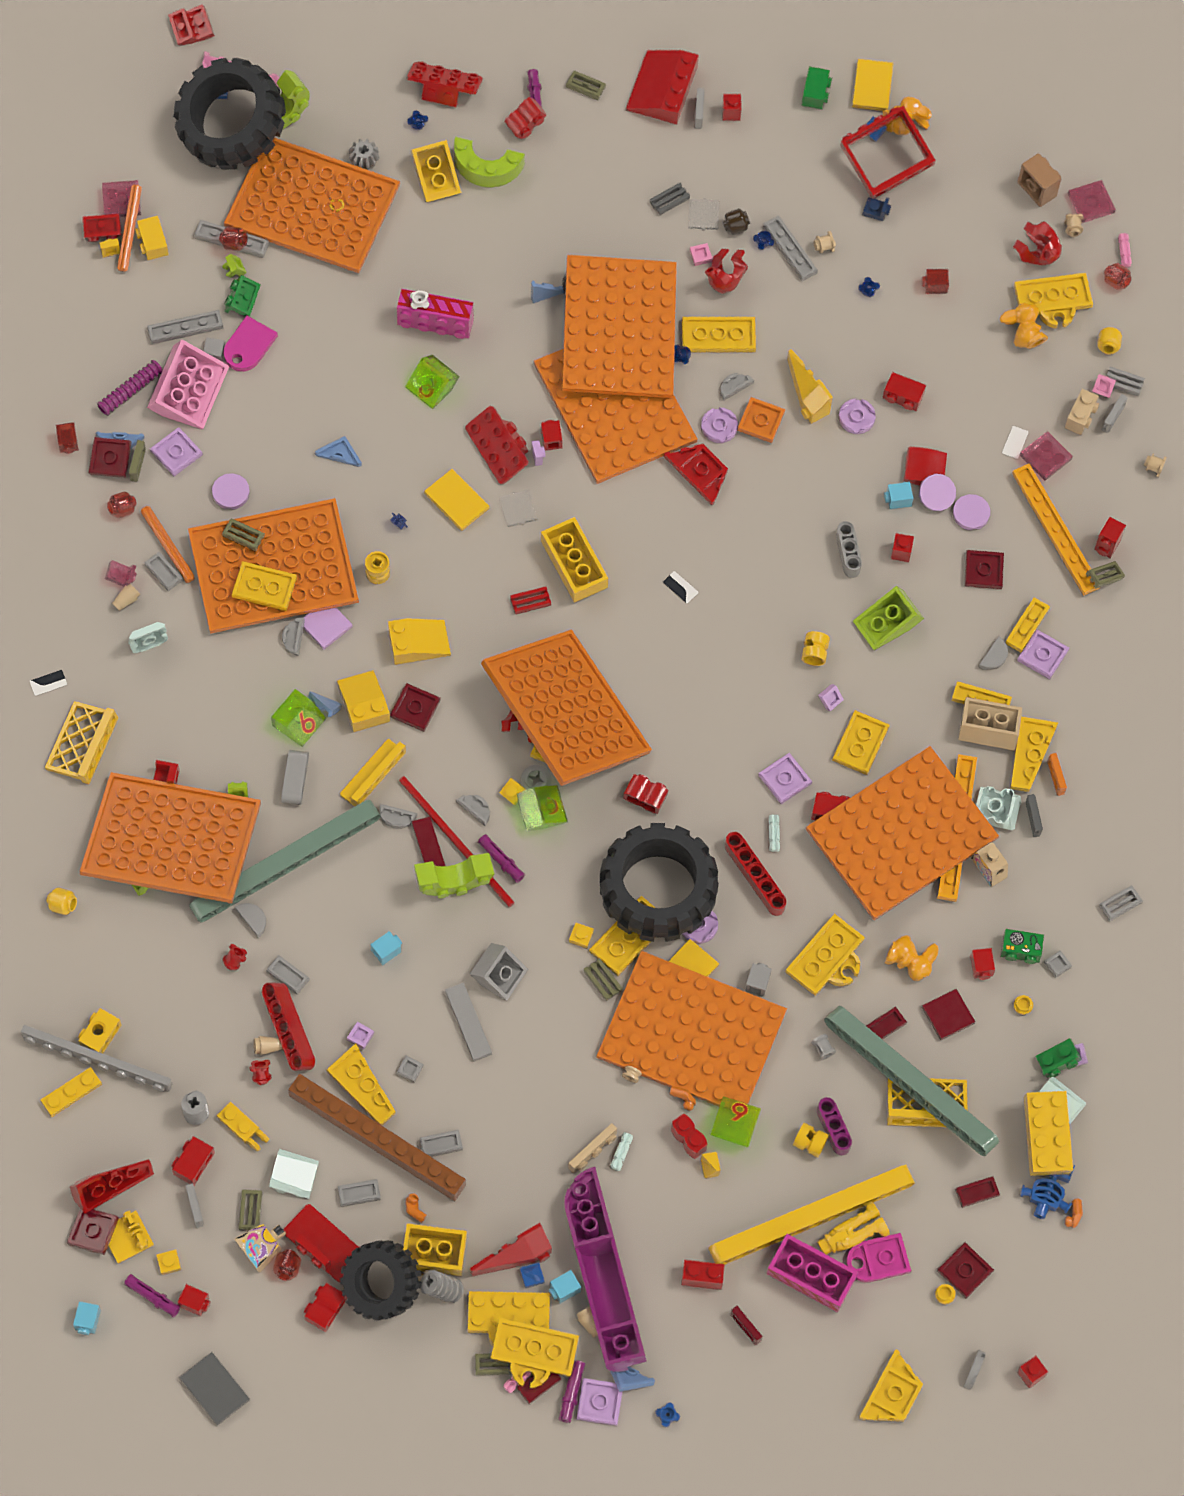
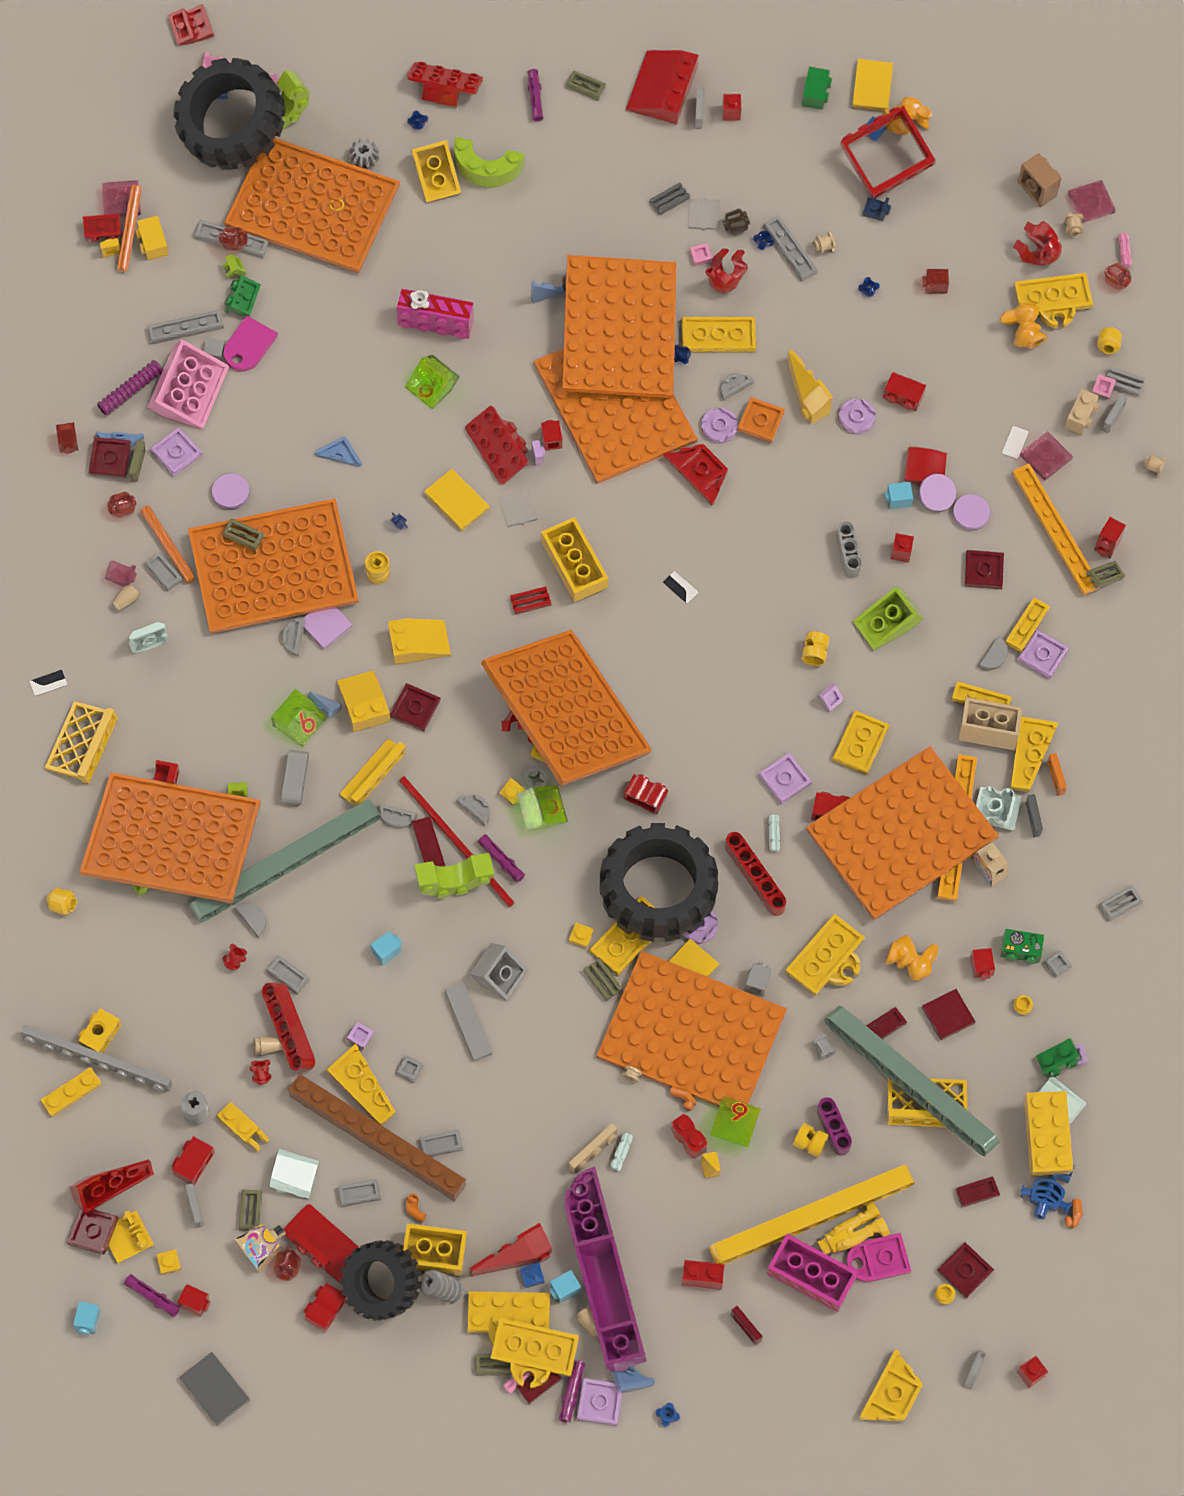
yellow tile [232,561,297,611] -> none
red brick [504,97,547,139] -> none

